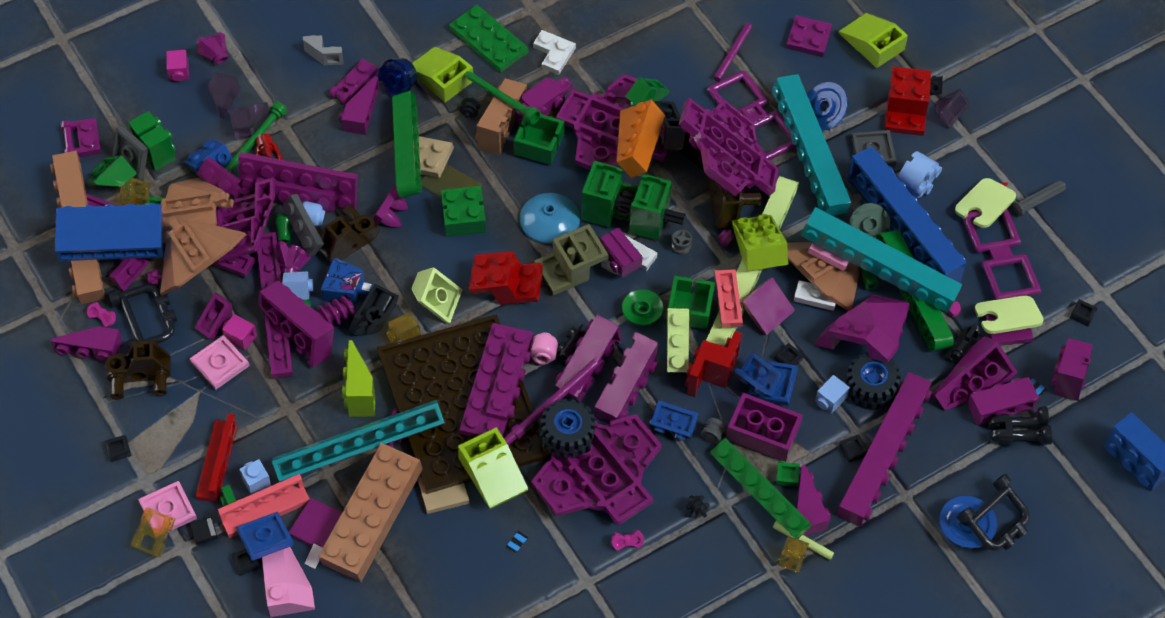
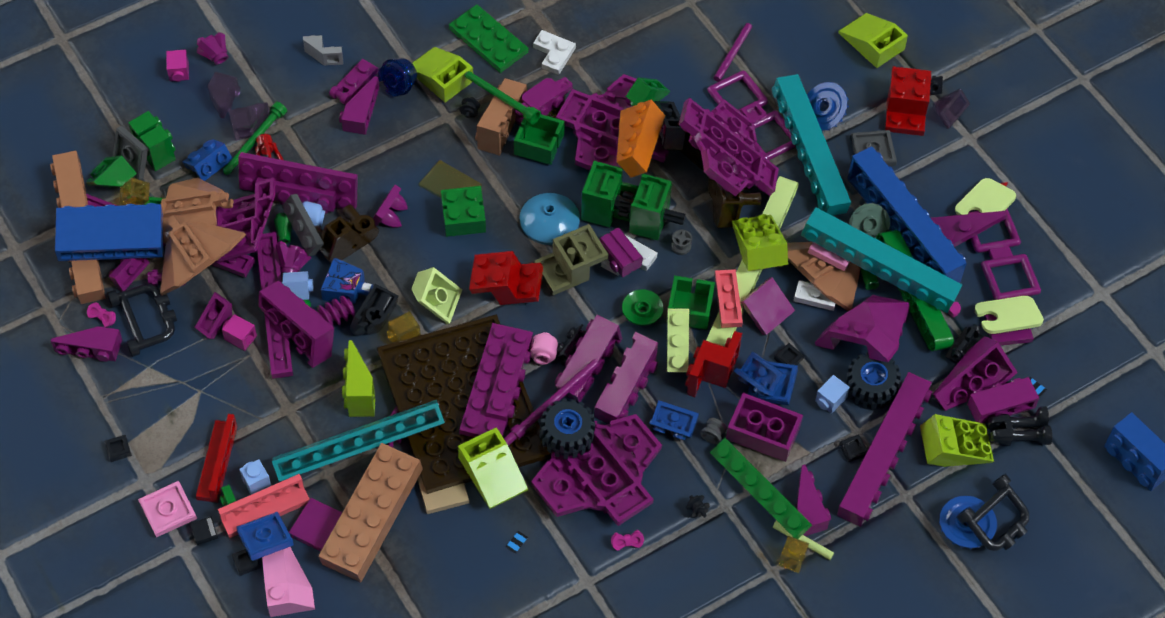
magenta plate [61,118,102,158] -> none
dark brown piece [105,340,171,400] -> none
clear yellow piece [130,507,176,557] -> none
bright pink plate [190,335,250,390] -> none
magenta plate [197,157,250,199] -> none
white sticker [304,544,323,569] -> none
green beam [392,90,422,199] -> none
tan plate [419,136,454,178] -> none
magenta plate [718,229,735,248] -> none
green plate [776,462,800,487] -> none
magenta plate [786,15,832,57] -> none
light blue brick [898,151,942,198] -> none
dark grey axle [1012,180,1066,217] -> none
magenta brick [1051,338,1093,401] -> none
black tile [1069,299,1098,327] -> none
none -> lime slope [920,414,994,467]
none -> magenta wing [931,211,1007,247]

